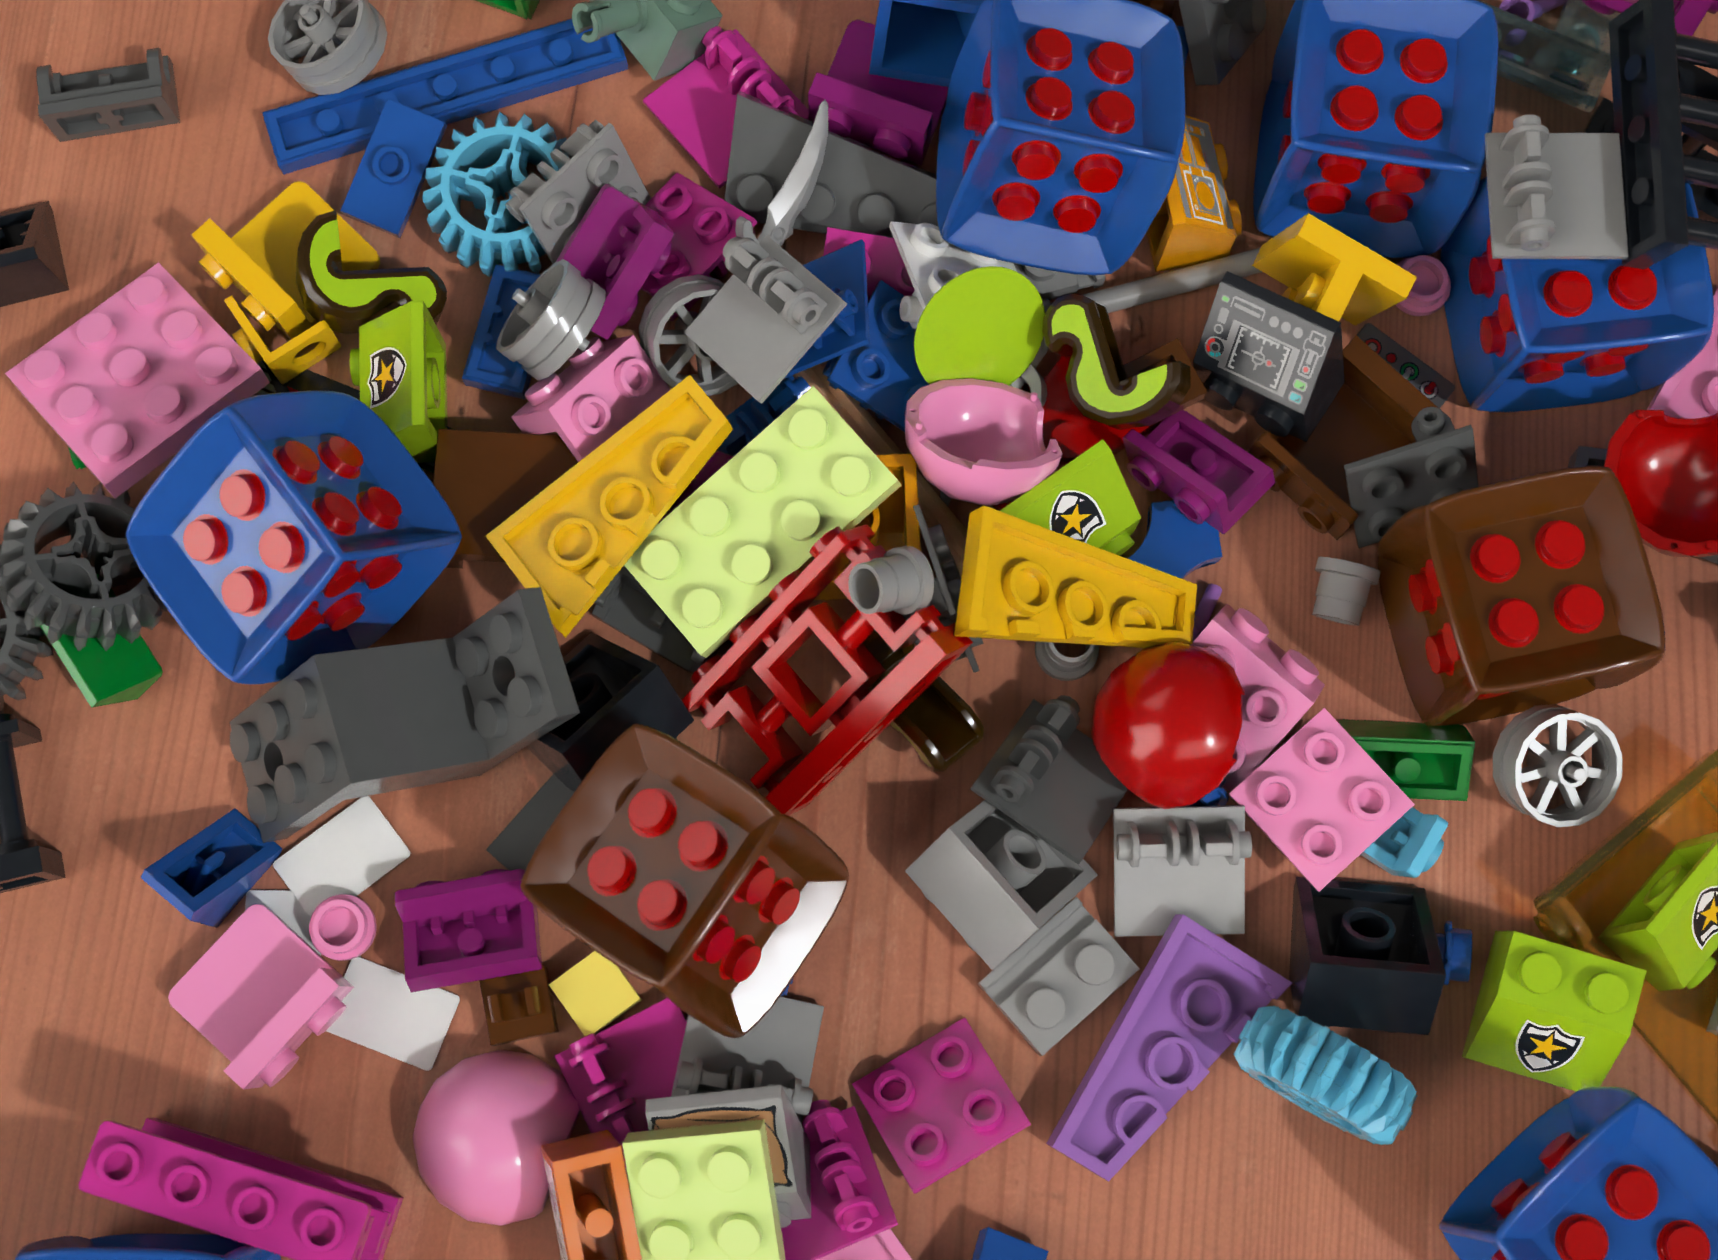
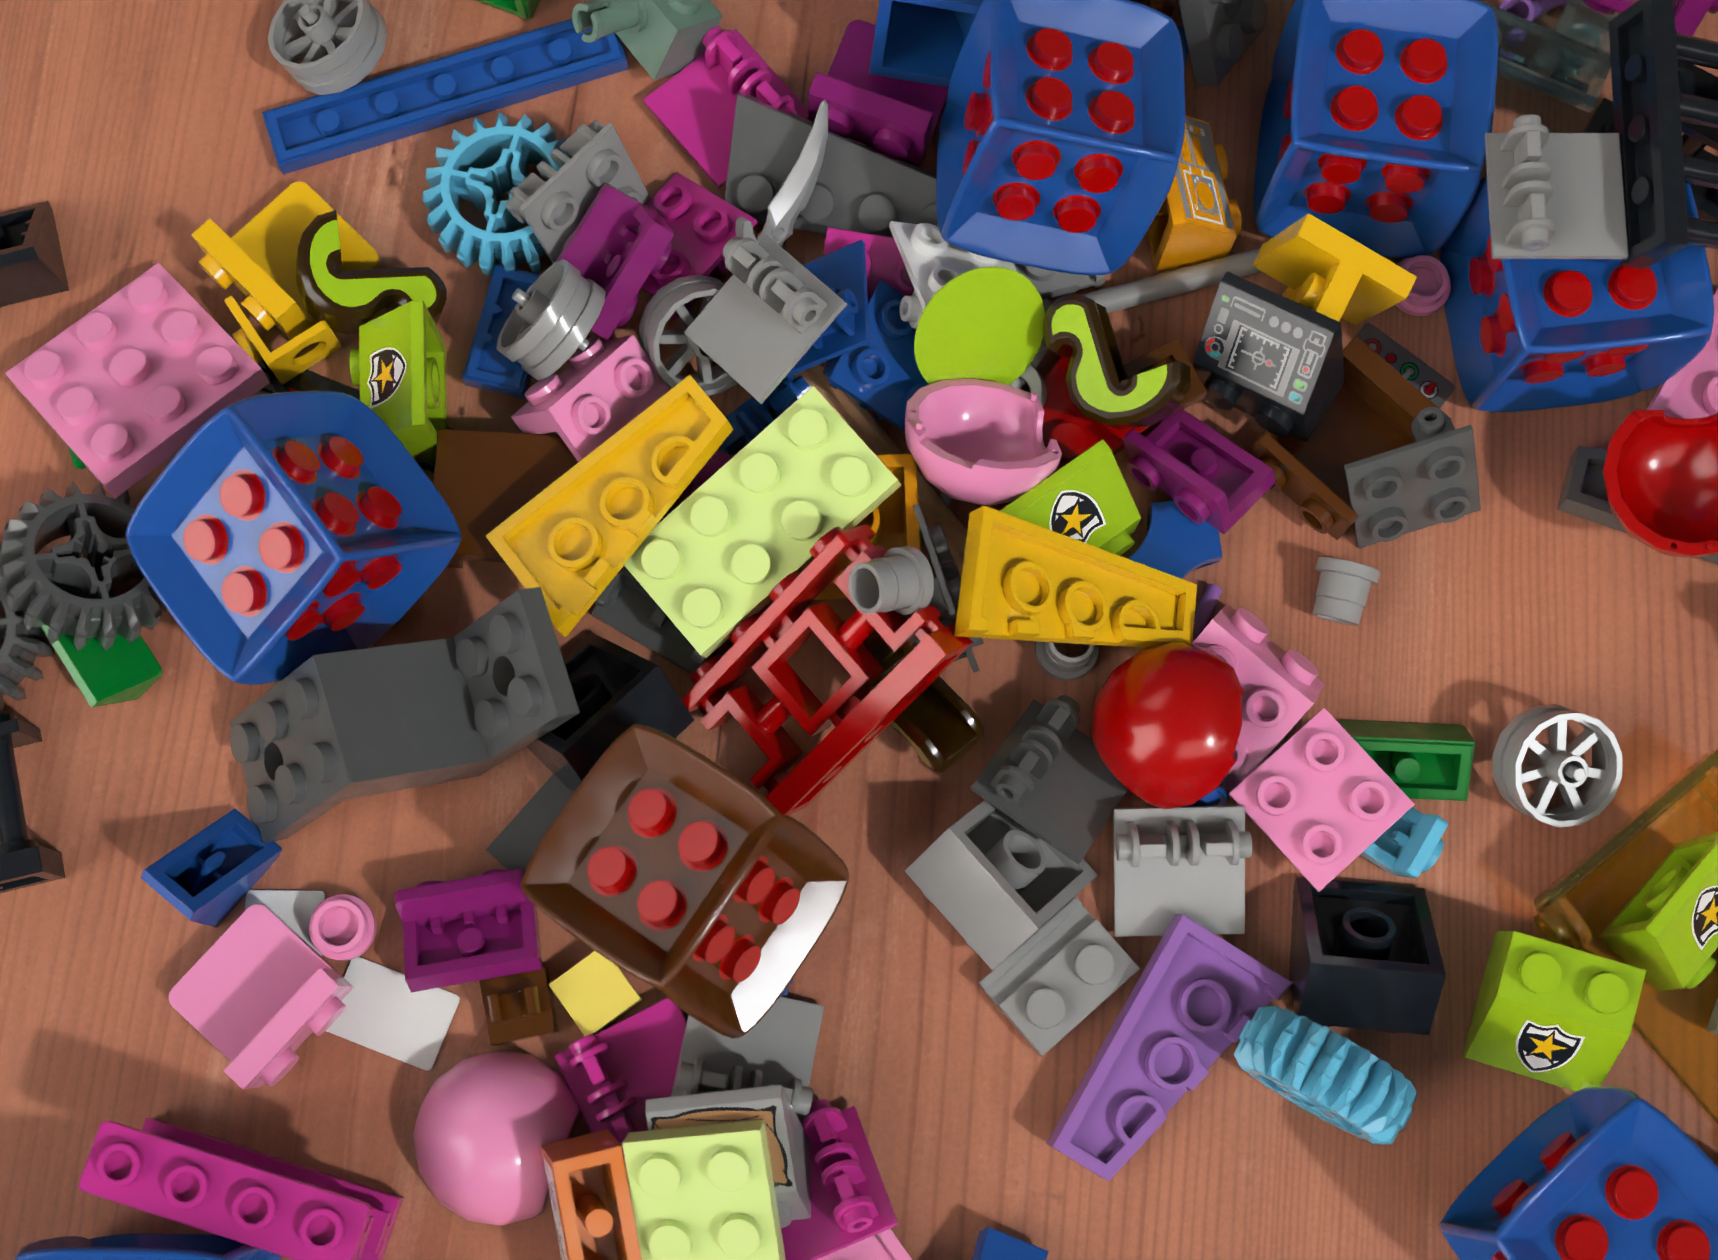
dark grey hinge [36,47,180,142] -> none
white sticker [273,796,411,918] -> none
blue plate [340,98,447,238] -> none
dark pink hinge [852,1018,1031,1194] -> none
reddish brown piece [1377,466,1665,727] -> none
blue plate [1436,921,1472,985] -> none

